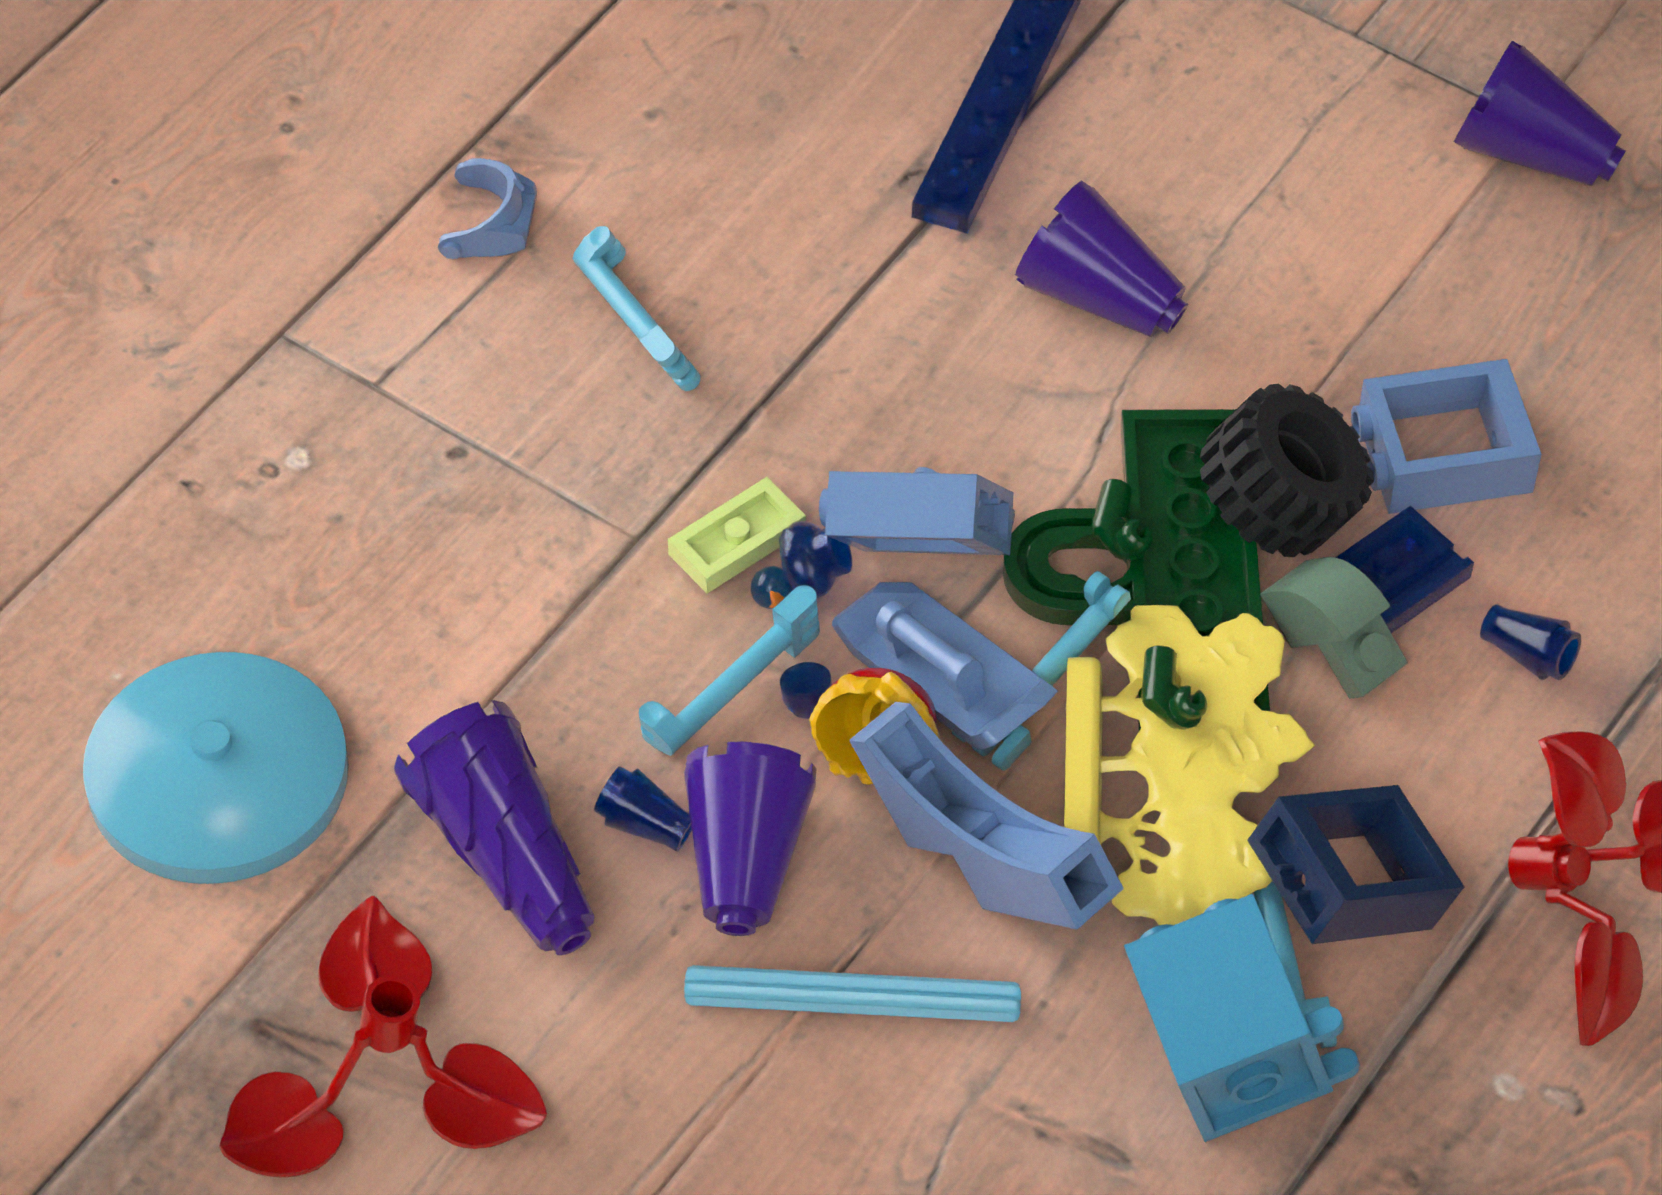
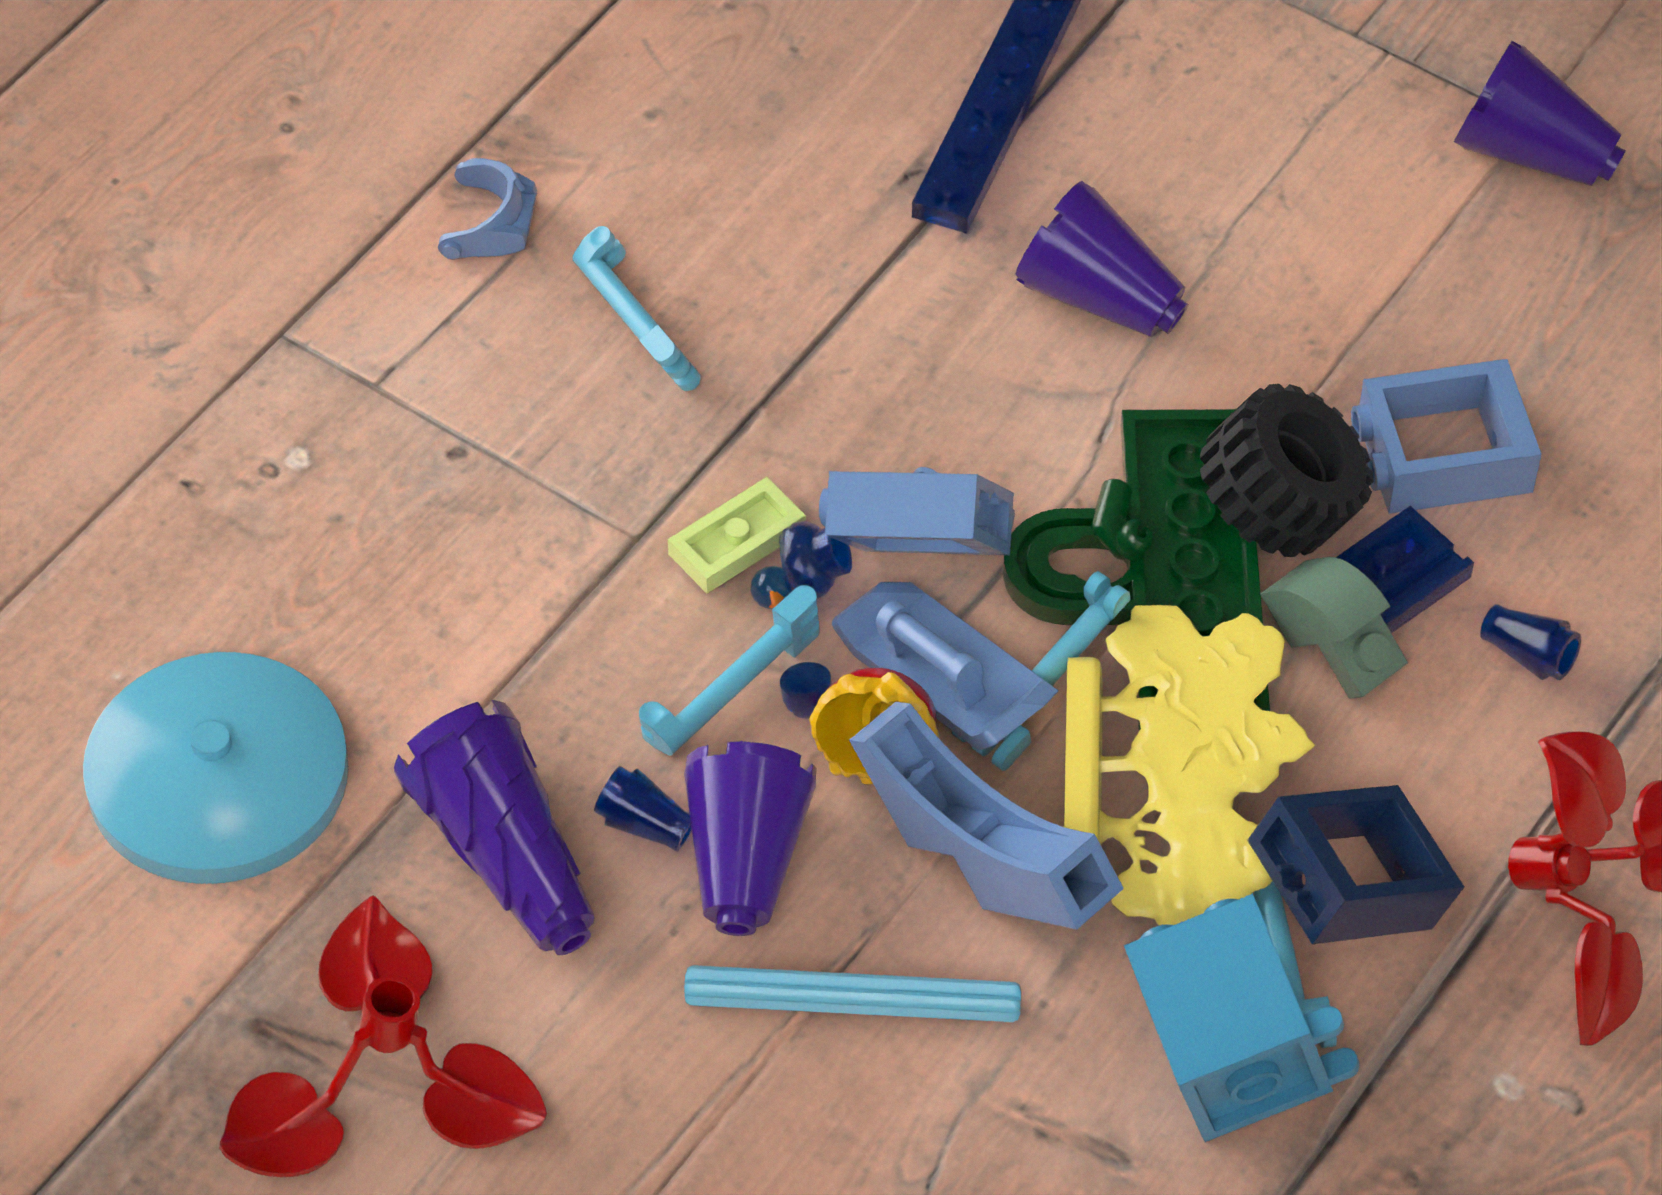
dark green arm [1141,646,1207,730] -> none

